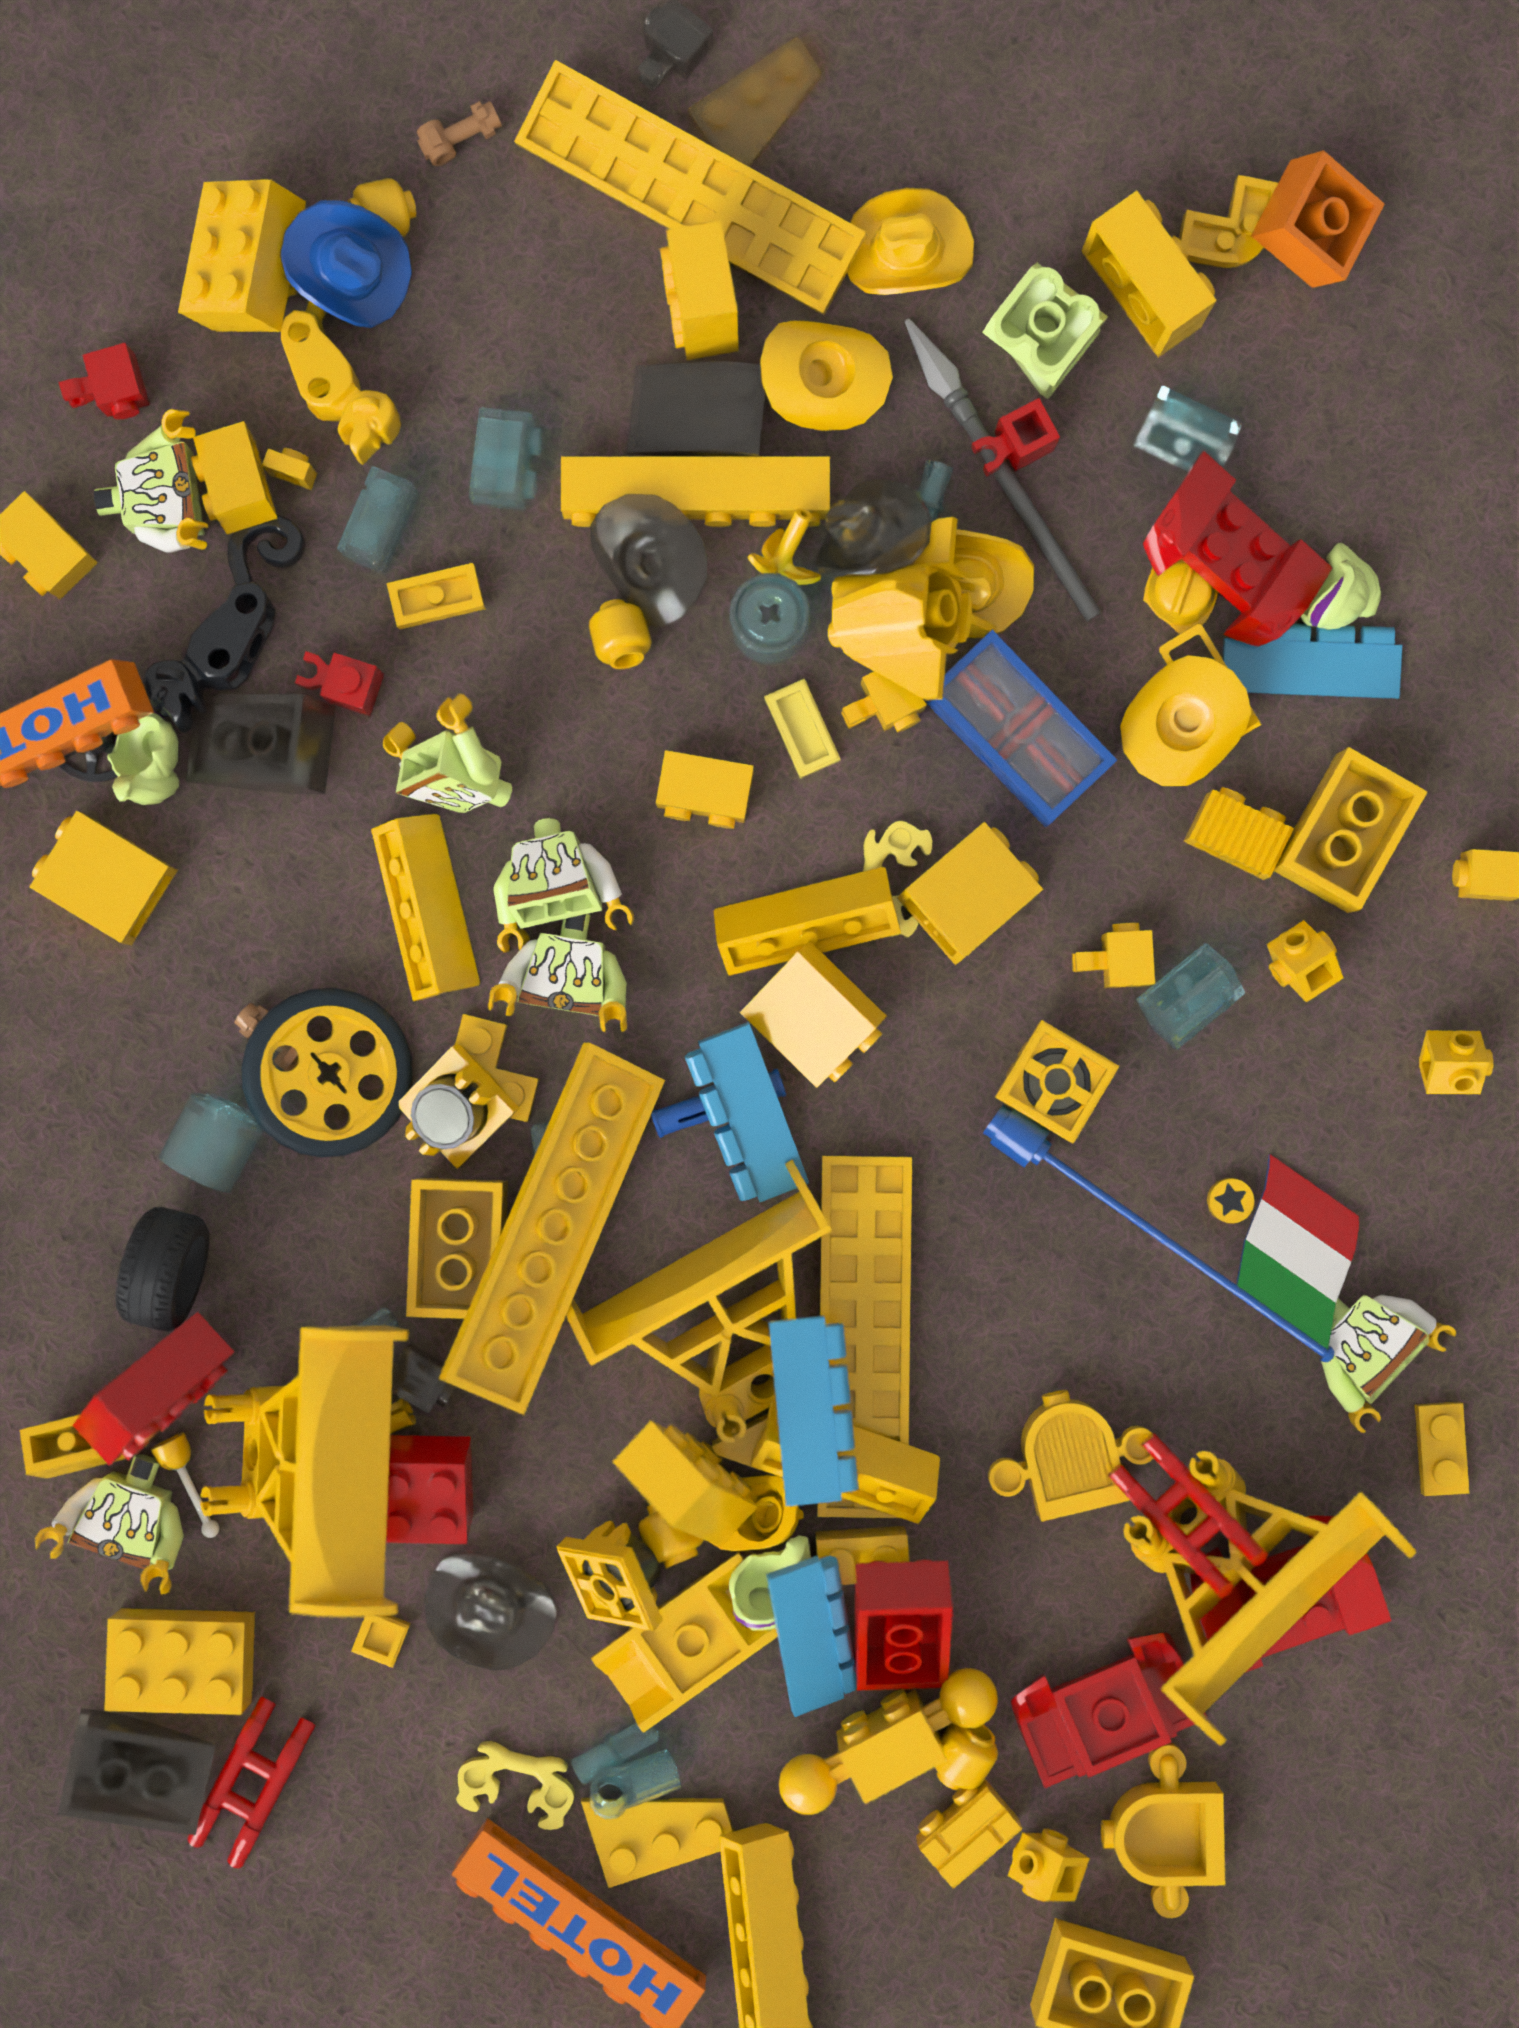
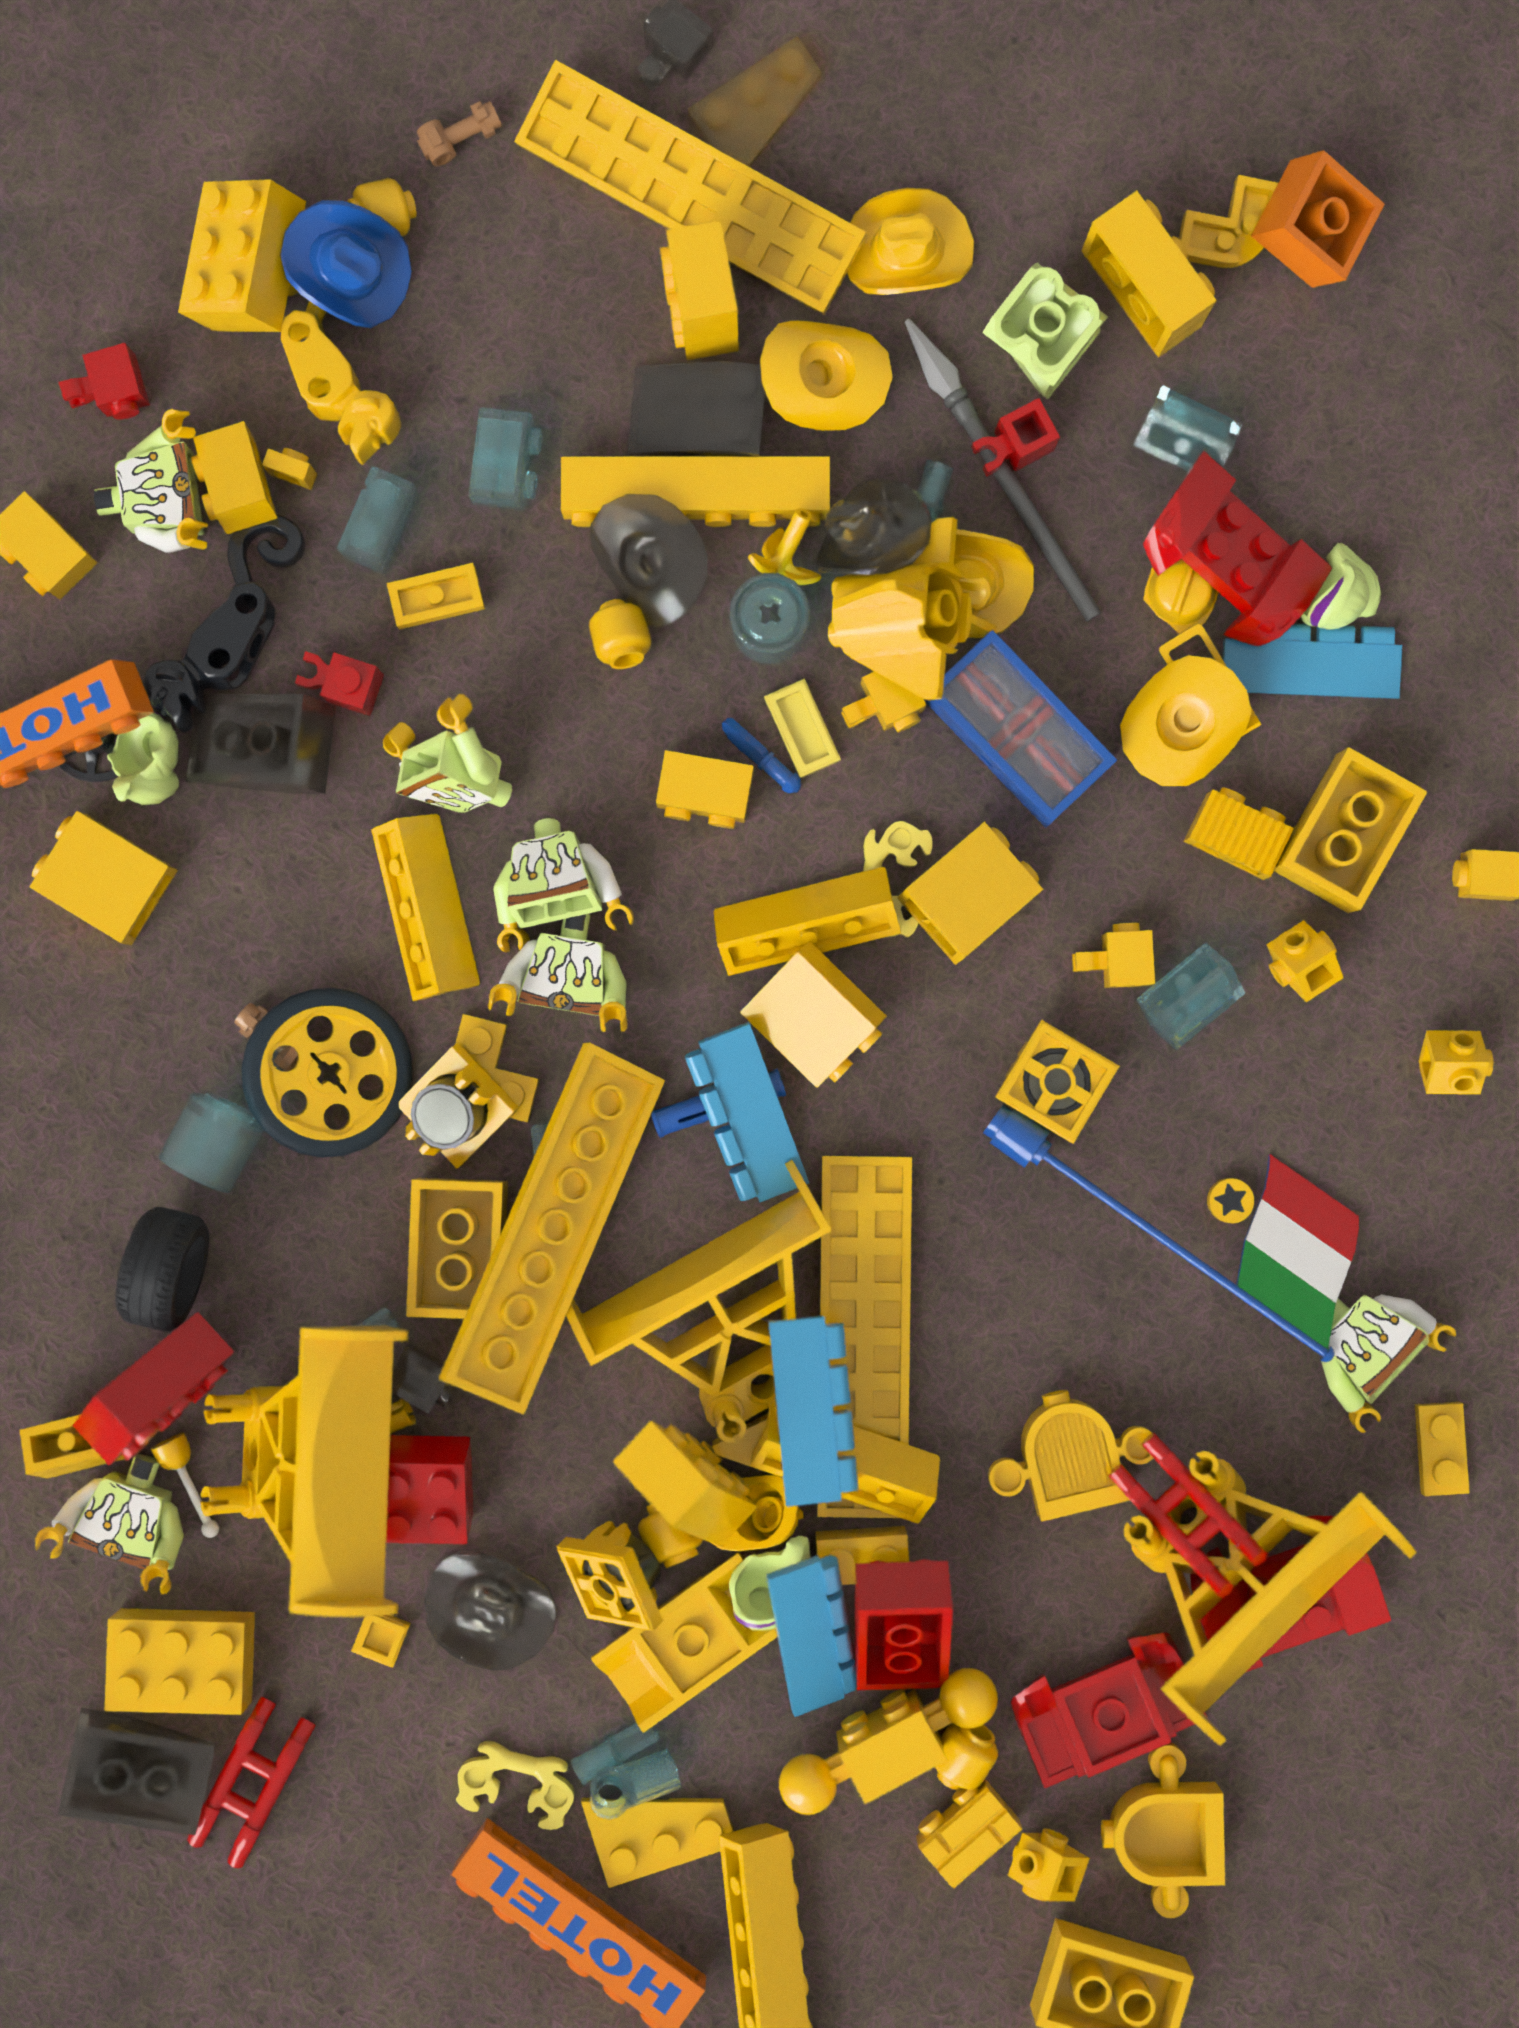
none -> blue piece [722,717,801,793]

